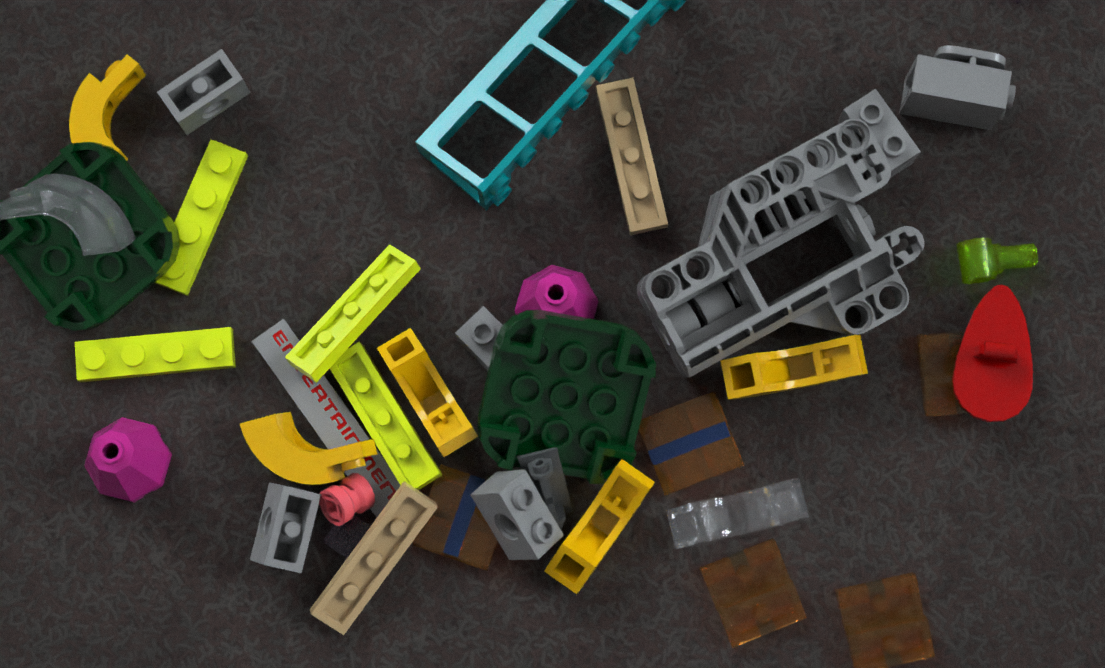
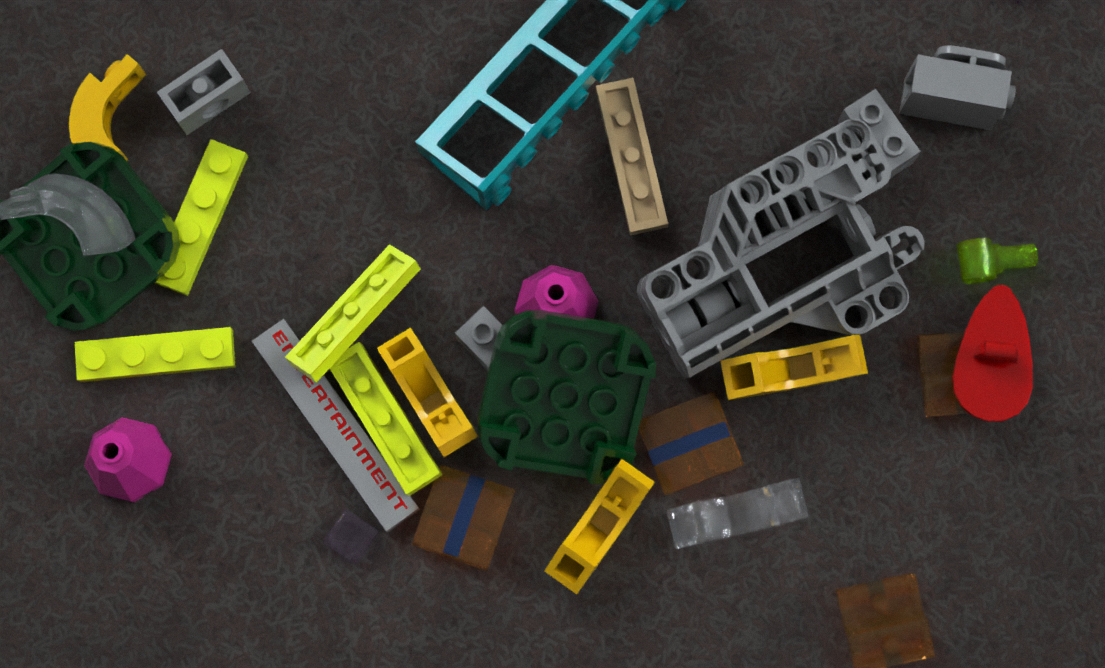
yellow arch [239,412,377,485] -> none
light grey brick [250,482,321,573] -> none
tan plate [310,481,438,635] -> none
coral wheel [319,473,375,526] -> none
light grey brick [471,469,564,560] -> none
dark grey hinge [518,447,573,529] -> none
clear orange slope [699,538,807,648] -> none

